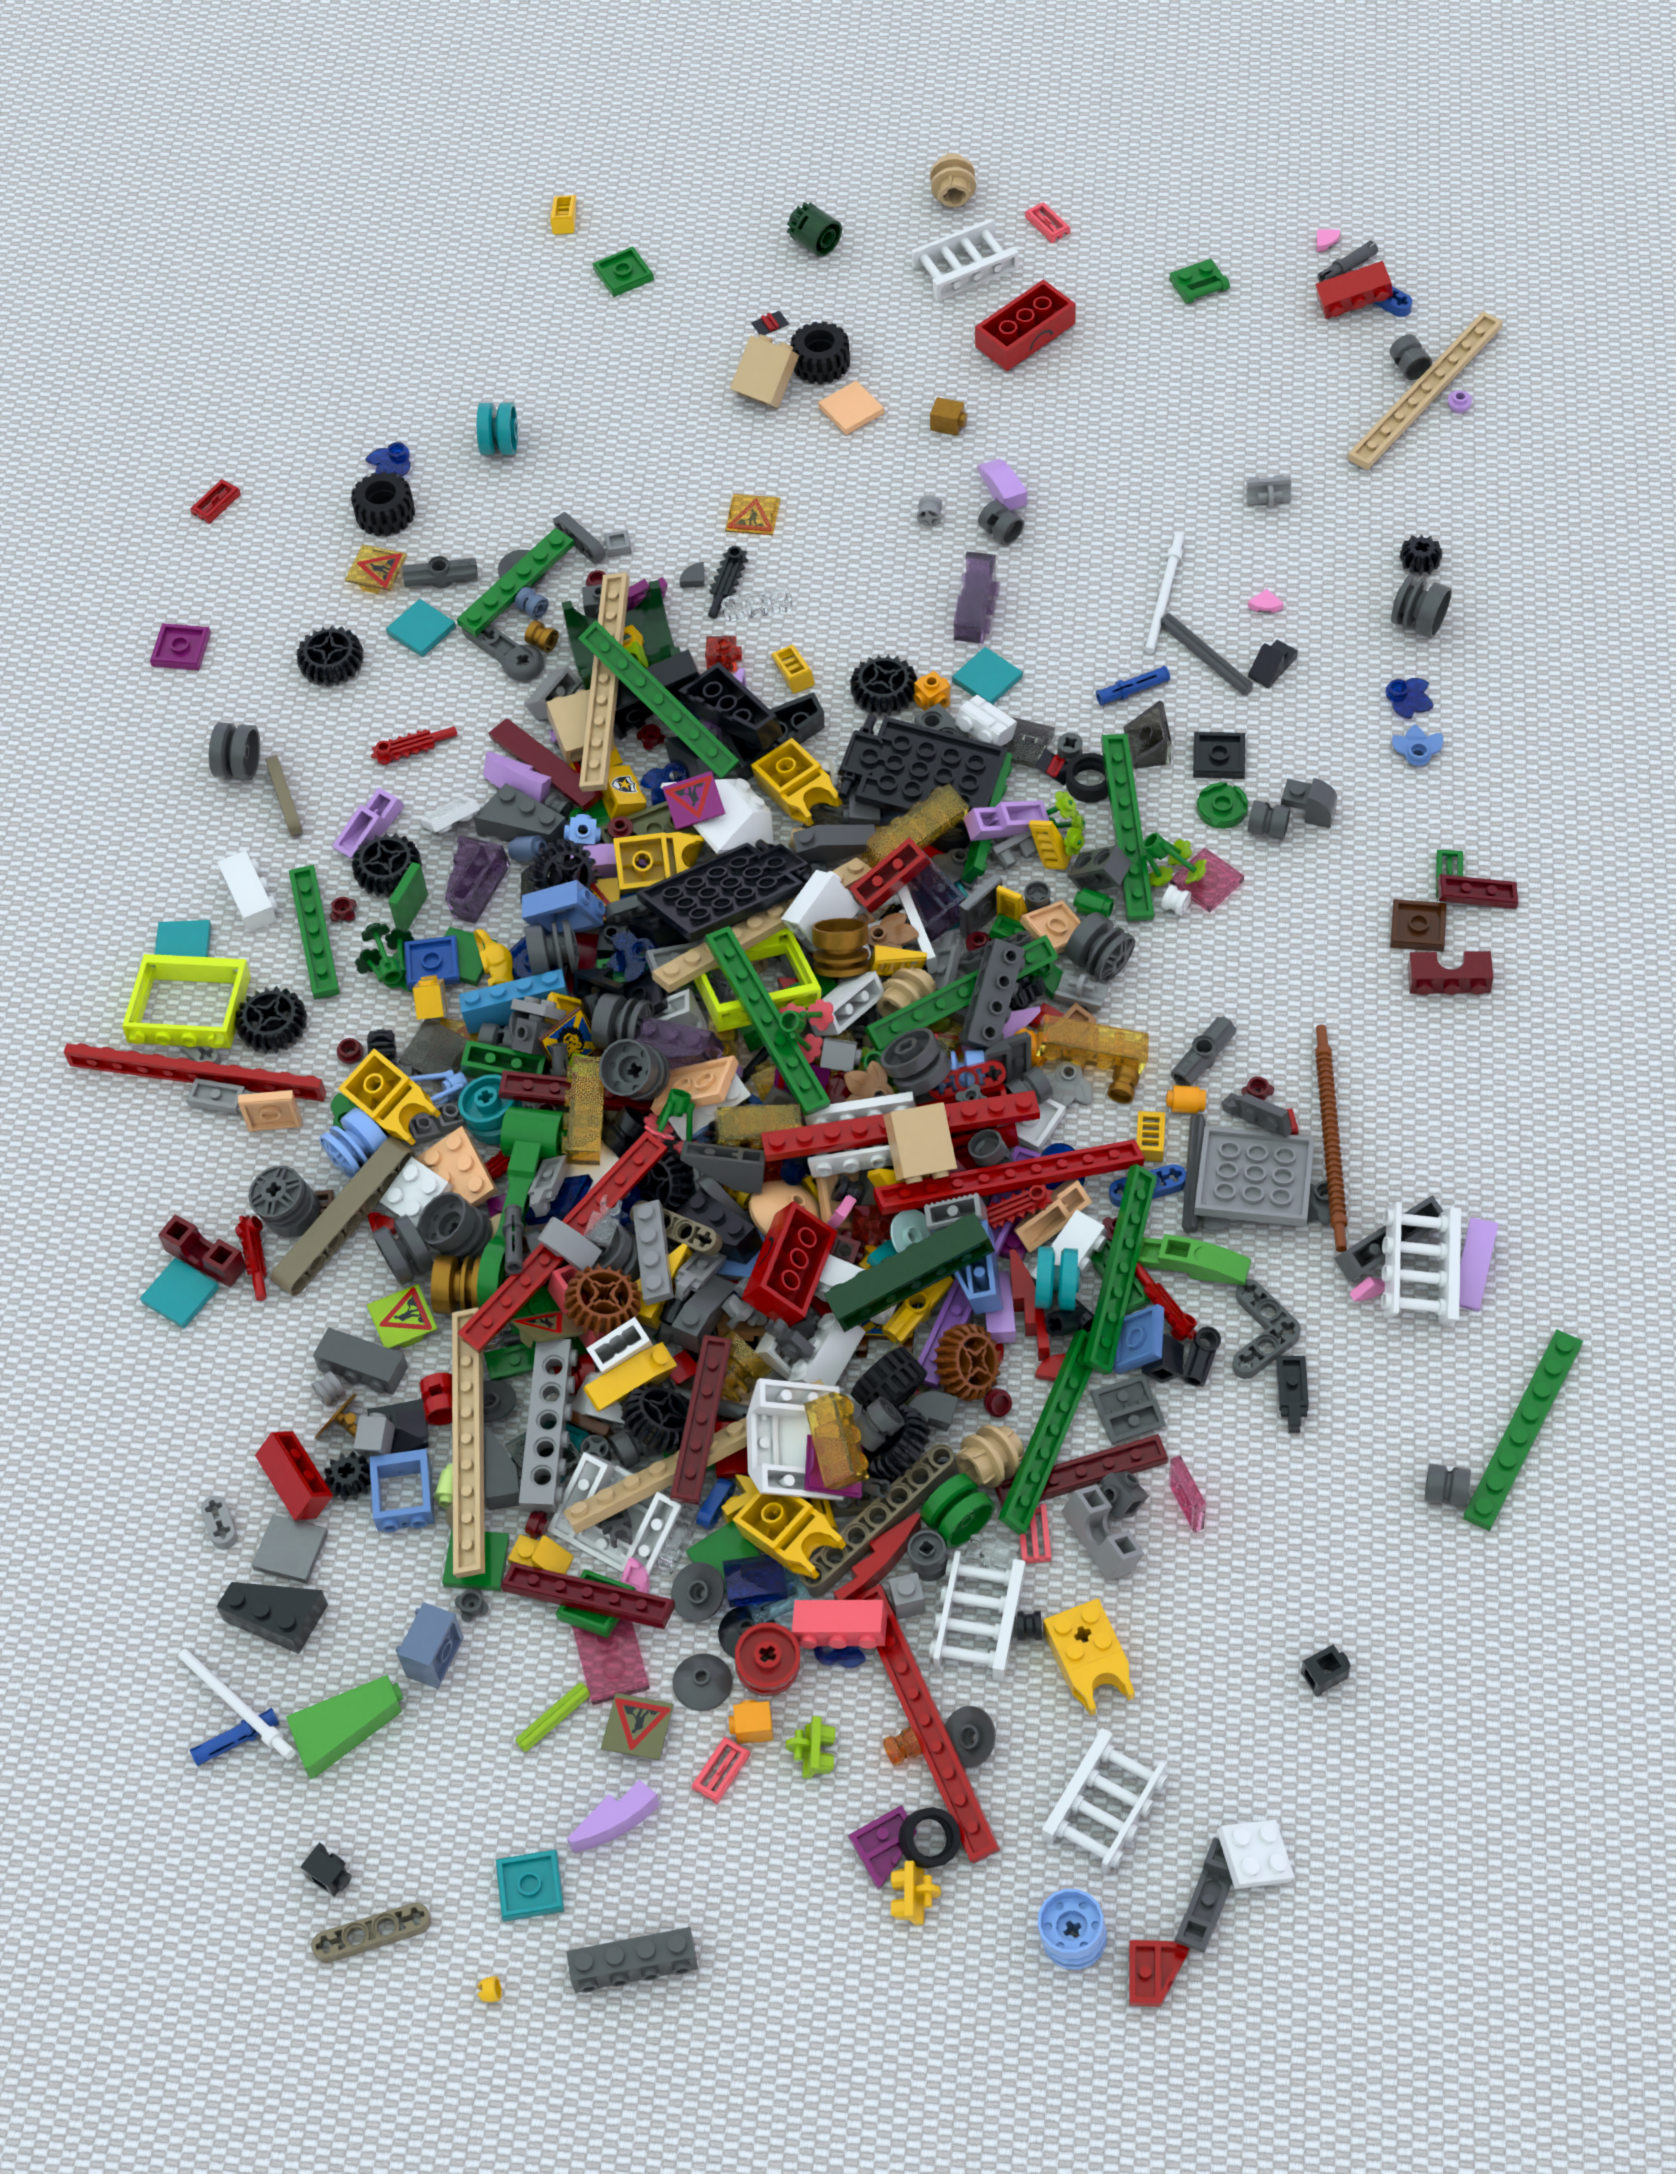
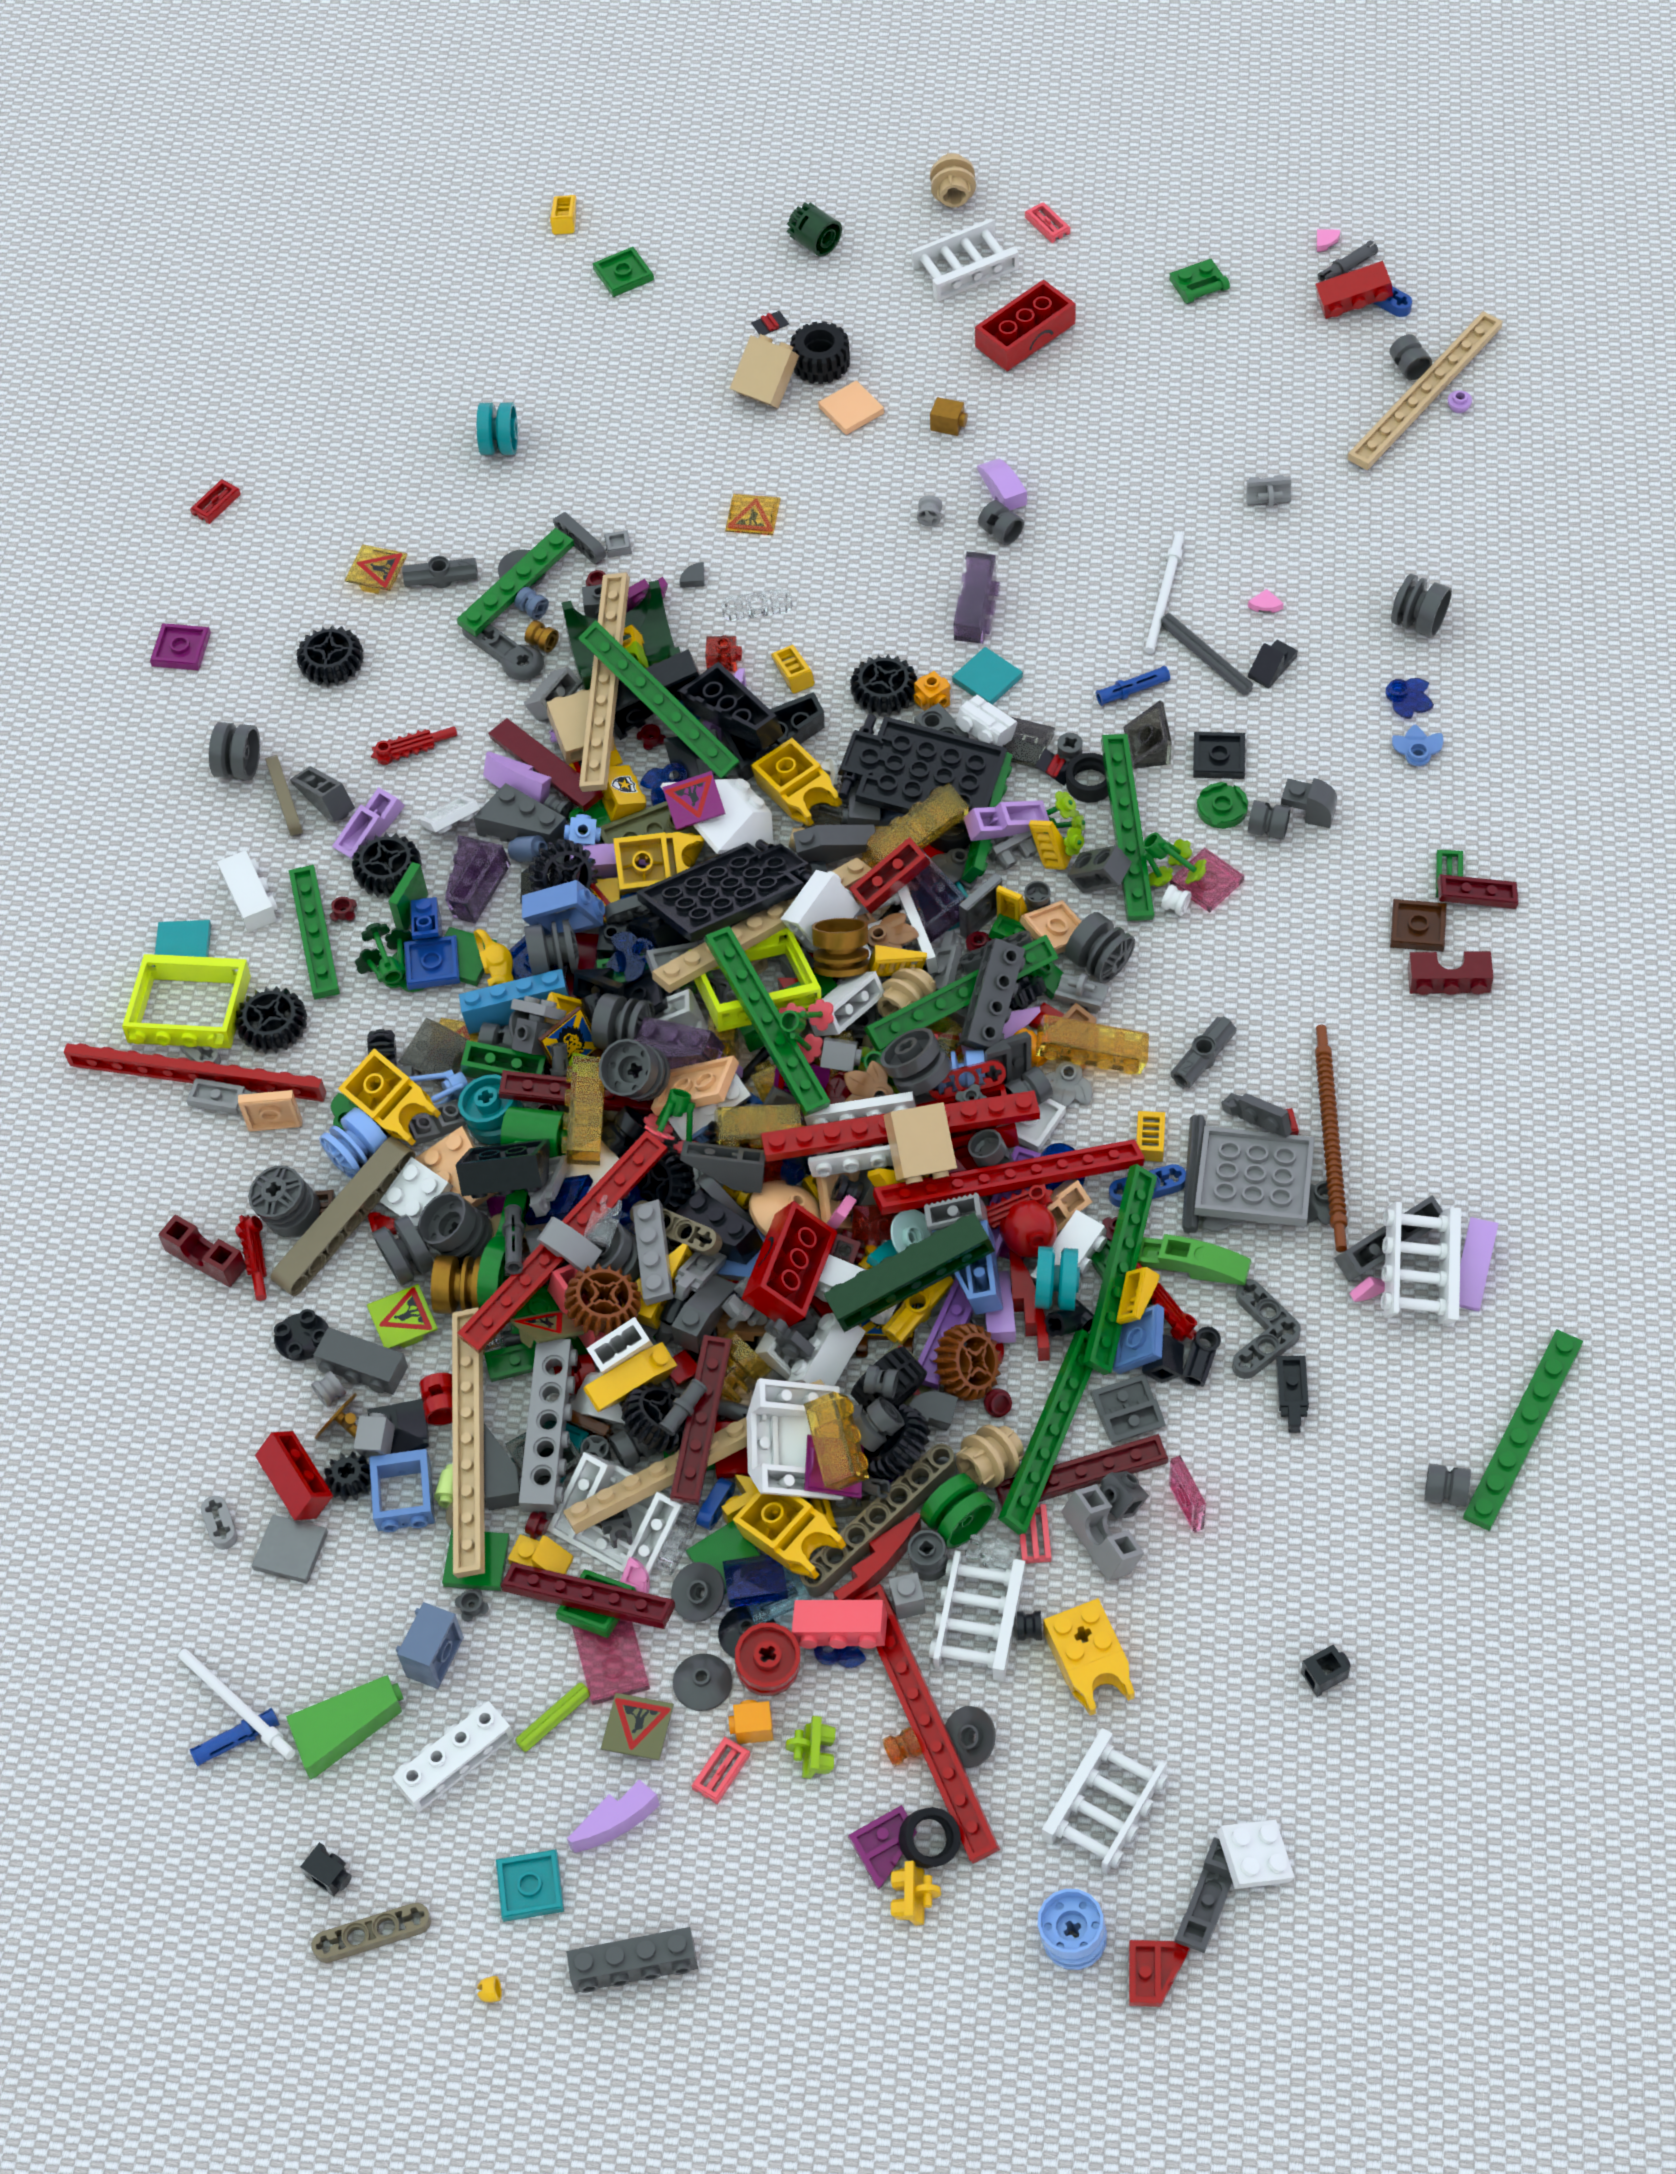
teal tile [140,1258,219,1329] -> none
black wedge [216,1582,328,1654] -> none
dark red plate [336,1038,364,1064] -> none
black tyre [351,472,415,536] -> none
clear blue plate [365,442,411,477] -> none
teal tile [386,599,456,657] -> none
yellow brick [413,975,448,1020] -> none
dark grey dish [483,1380,517,1423] -> none
dark red plate [607,817,633,838] -> none
black piece [708,546,748,619] -> none
red tile [1035,1354,1066,1382] -> none
green brick [1073,888,1114,919] -> none
pearl gold wheel [1107,1066,1140,1104] -> none
light orange brick [1166,1085,1206,1114] -> none
dark red plate [1241,1076,1274,1101] -> none
black gear [1399,533,1443,576] -> none
none -> black dish [274,1309,329,1361]
none -> dark grey slope [290,766,355,822]
none -> white brick [392,1701,514,1813]
none -> blue slope [411,897,442,940]
none -> black slope [455,1139,550,1199]
none -> dark grey pin [659,1378,708,1436]
none -> dark grey wheel [863,1364,899,1399]
none -> red cylinder [1000,1200,1058,1258]
none -> yellow slope [1116,1267,1160,1325]

